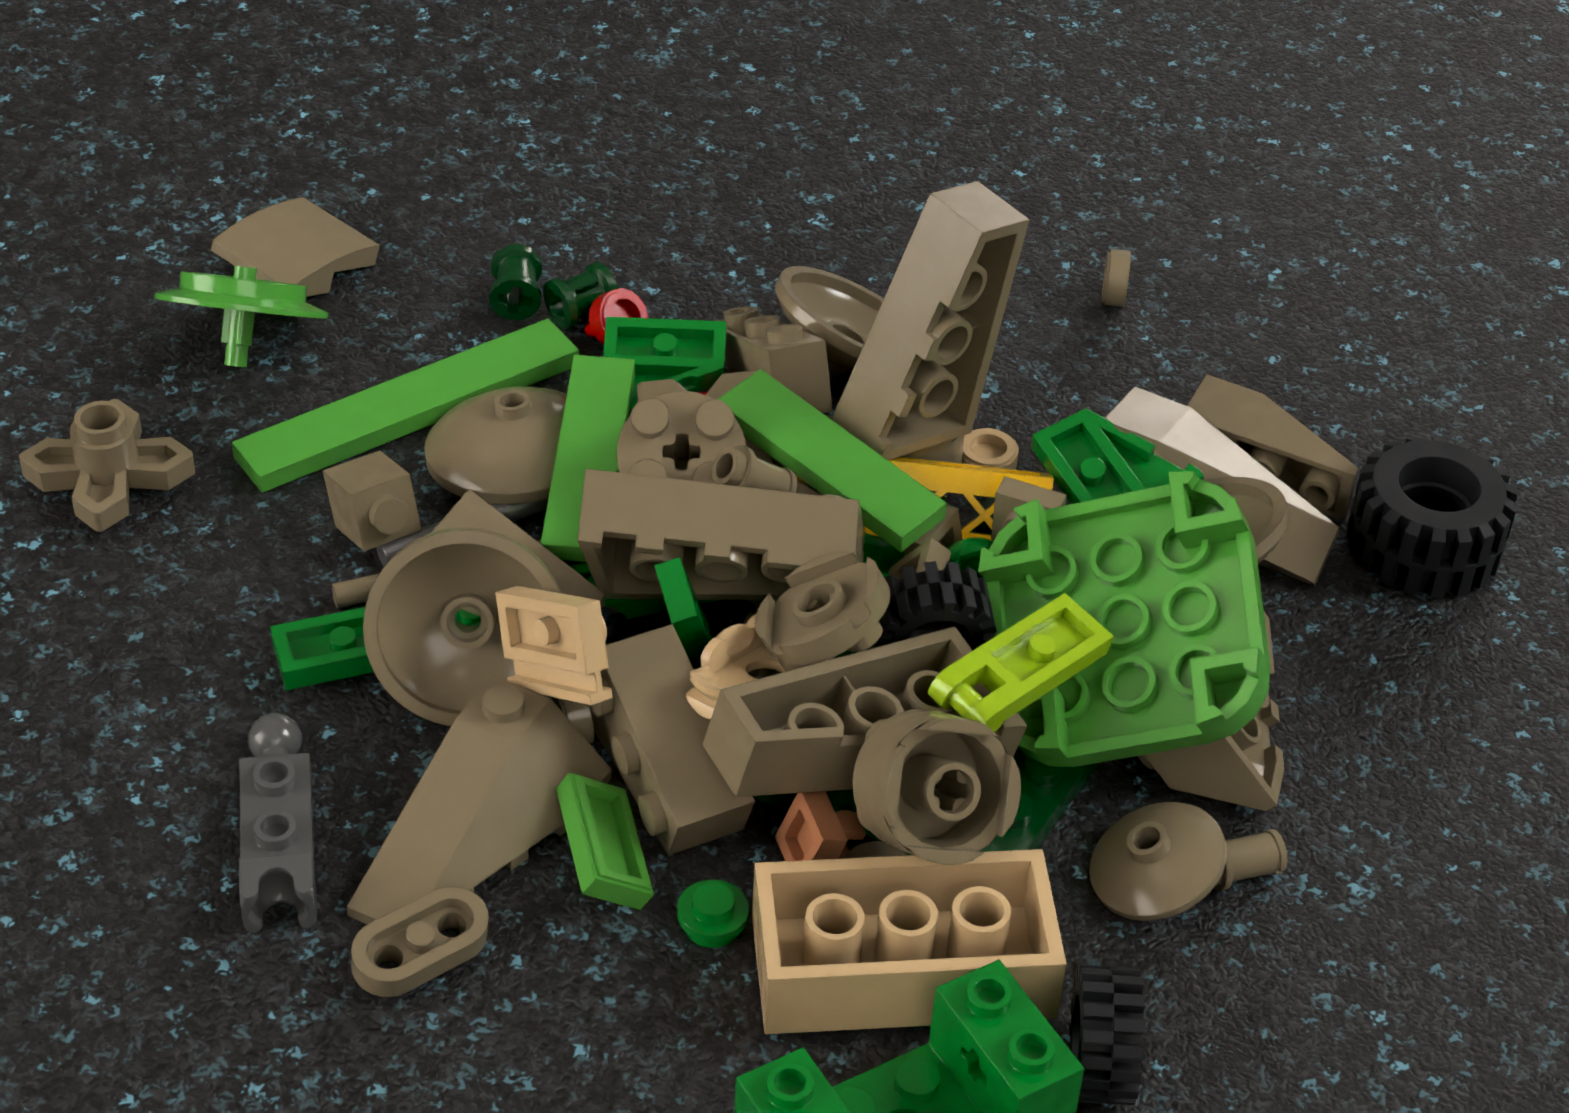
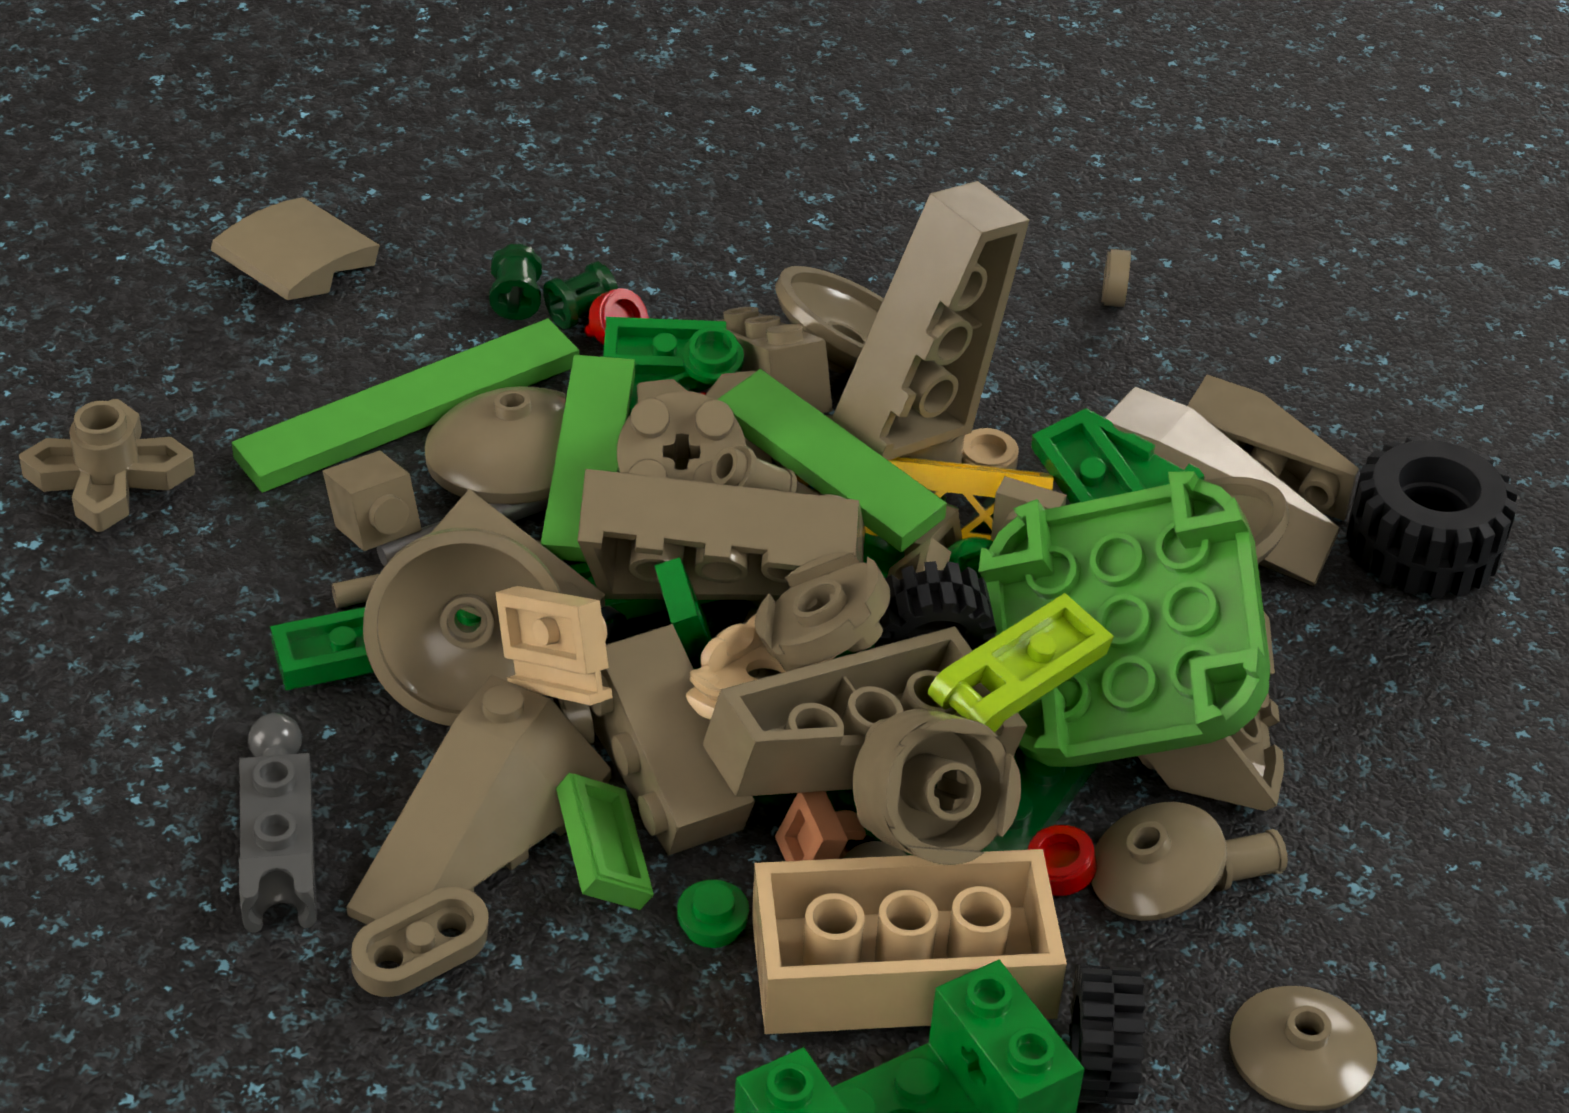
bright green piece [154,265,329,367] -> none
none -> green plate [683,326,744,384]
none -> red tile [1028,825,1097,896]
none -> dark tan dish [1229,986,1377,1111]

